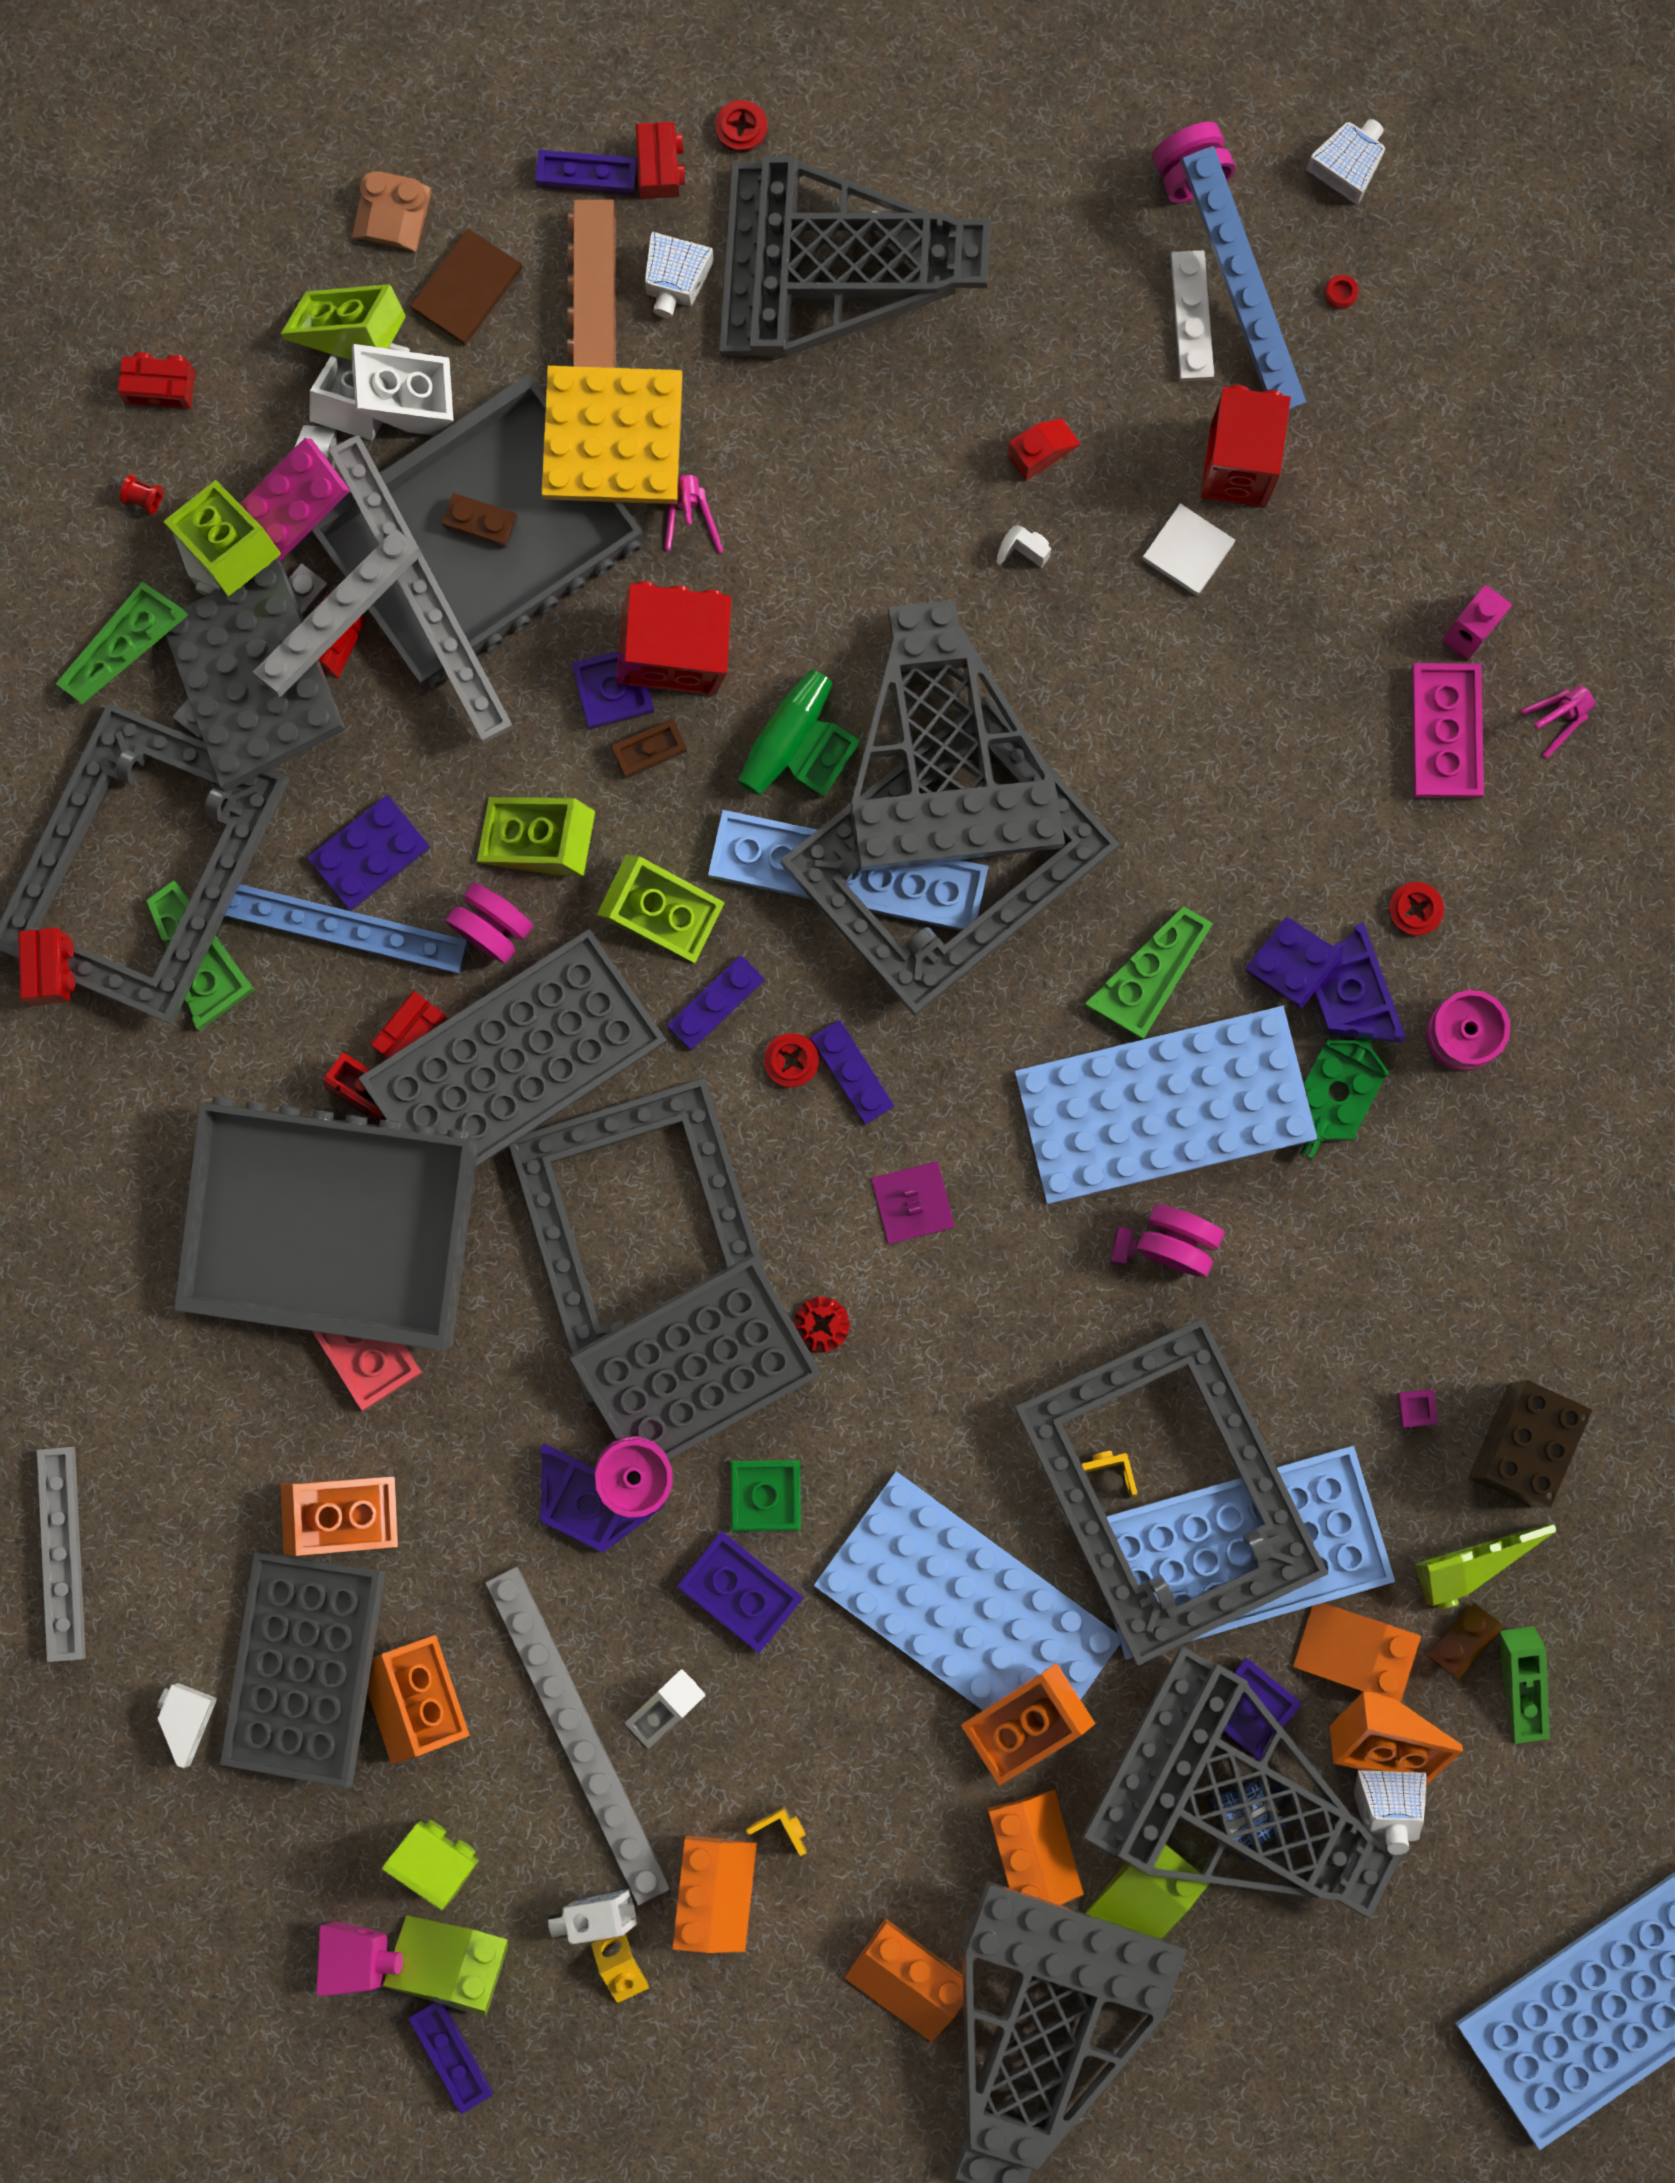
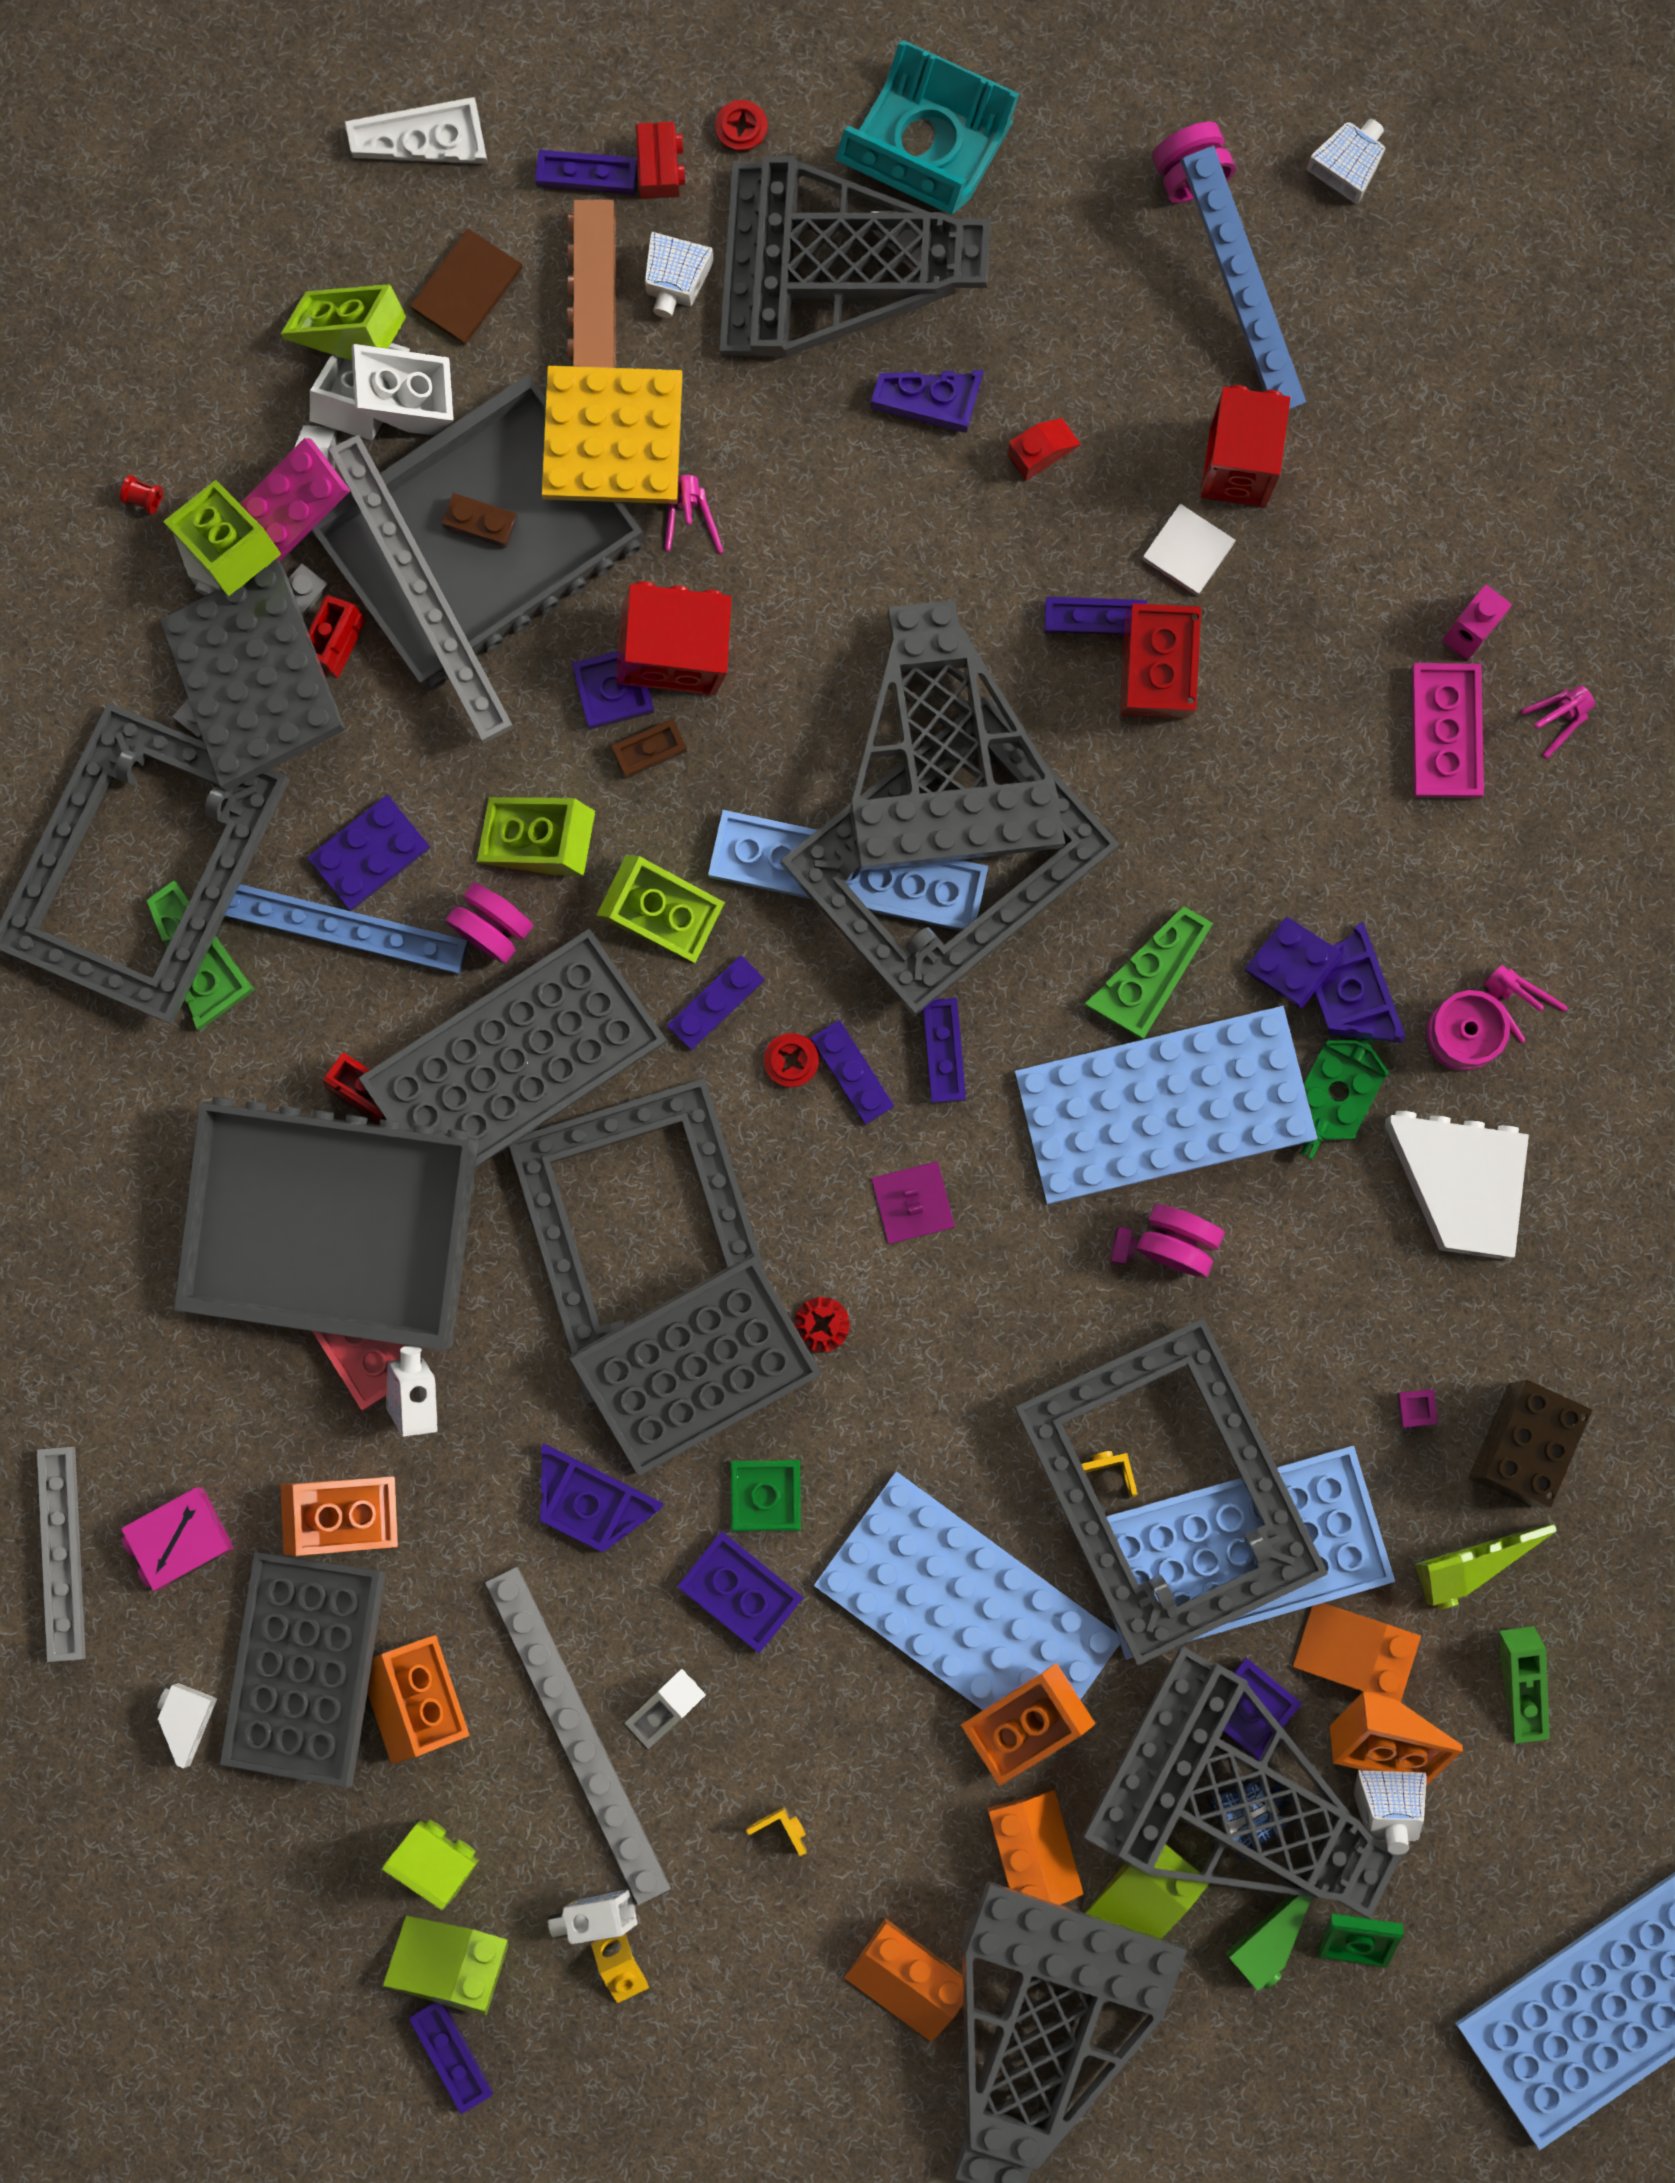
red brick [18,927,75,1006] -> none
bright green wing [56,581,188,704] -> none
red brick [118,352,195,409] -> none
light grey plate [253,529,422,697] -> none
dark pink torso [317,1921,403,1996] -> none
nougat slope [352,171,432,253] -> none
red brick [370,991,449,1059] -> none
dark pink wheel [595,1436,673,1518] -> none
orange slope [673,1835,757,1953] -> none
green plate [737,669,860,798] -> none
white plate [997,525,1052,568] -> none
white plate [1170,250,1214,382] -> none
red tile [1324,275,1359,310] -> none
red gear [1388,882,1444,937] -> none
reddish brown plate [1429,1603,1504,1680] -> none
none -> dark pink brick [121,1487,235,1591]
none -> white wing [345,97,488,164]
none -> white torso [386,1345,437,1437]
none -> teal panel [835,40,1020,215]
none -> dark purple wing [870,370,984,433]
none -> dark purple plate [923,998,966,1104]
none -> dark purple plate [1044,597,1147,635]
none -> red container [1120,603,1201,719]
none -> bright green slope [1225,1894,1312,1991]
none -> green tile [1317,1913,1404,1968]
none -> white slope [1385,1111,1529,1260]
none -> dark pink plant [1483,964,1567,1043]

